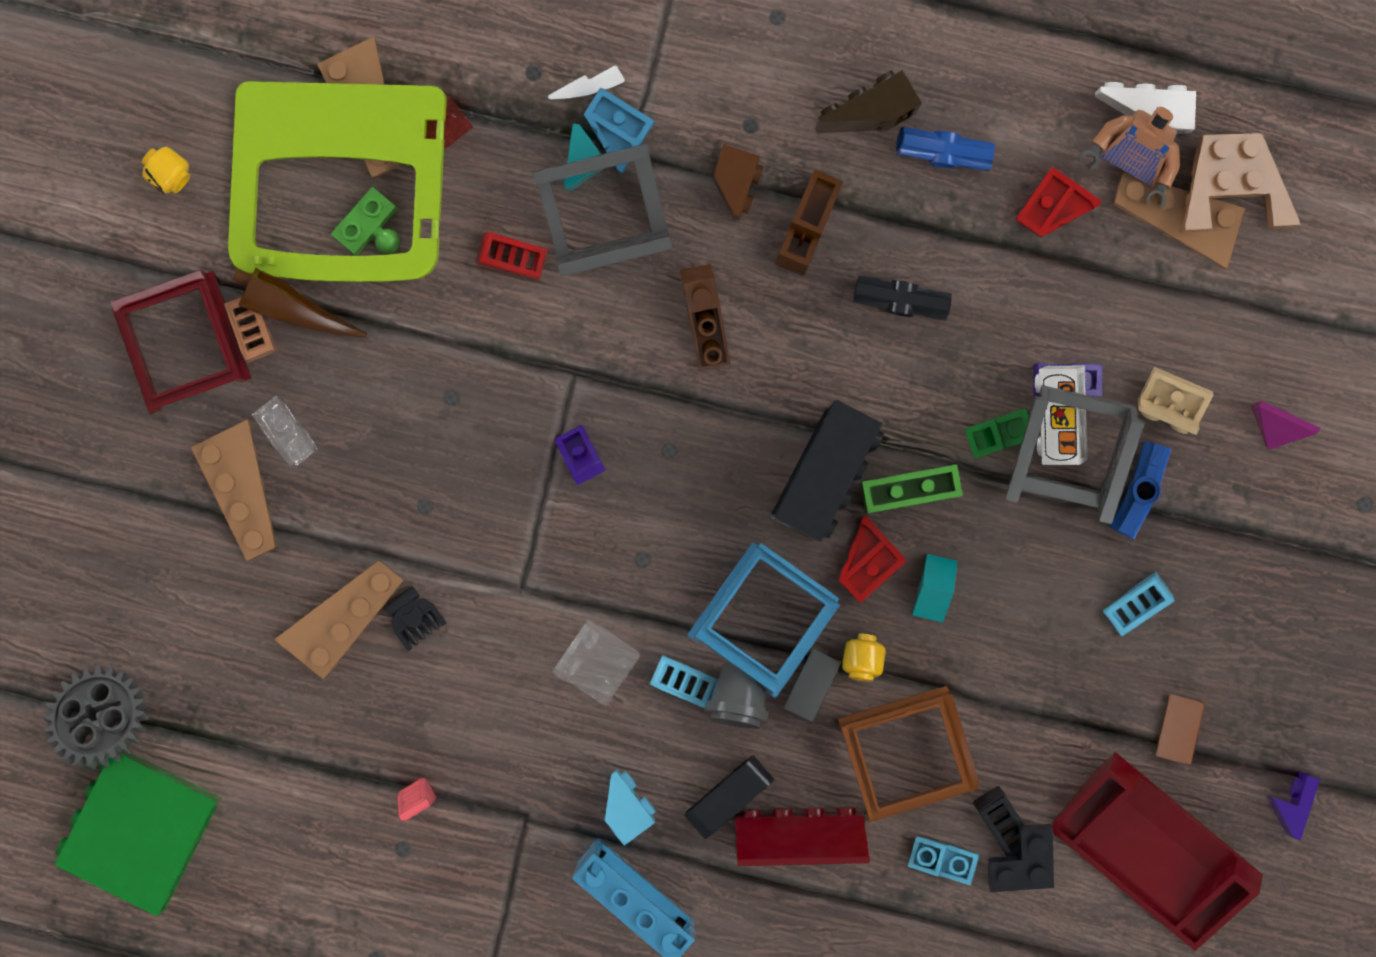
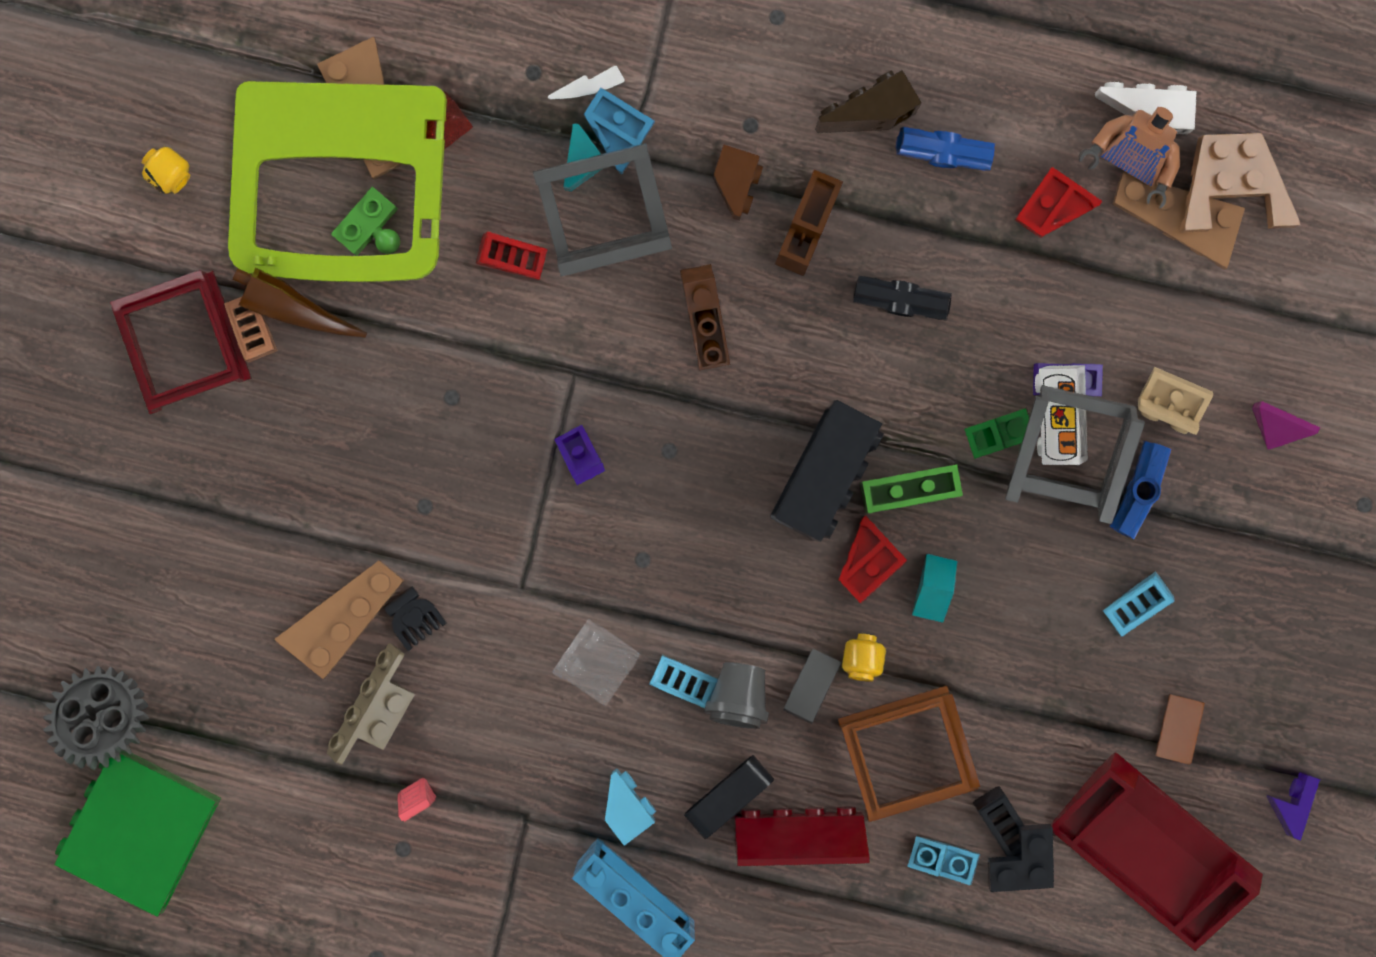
medium nougat wing [191,419,277,561] -> none
clear slope [252,395,317,469] -> none
dark azure piece [687,542,840,698] -> none
none -> dark tan bracket [327,643,415,765]

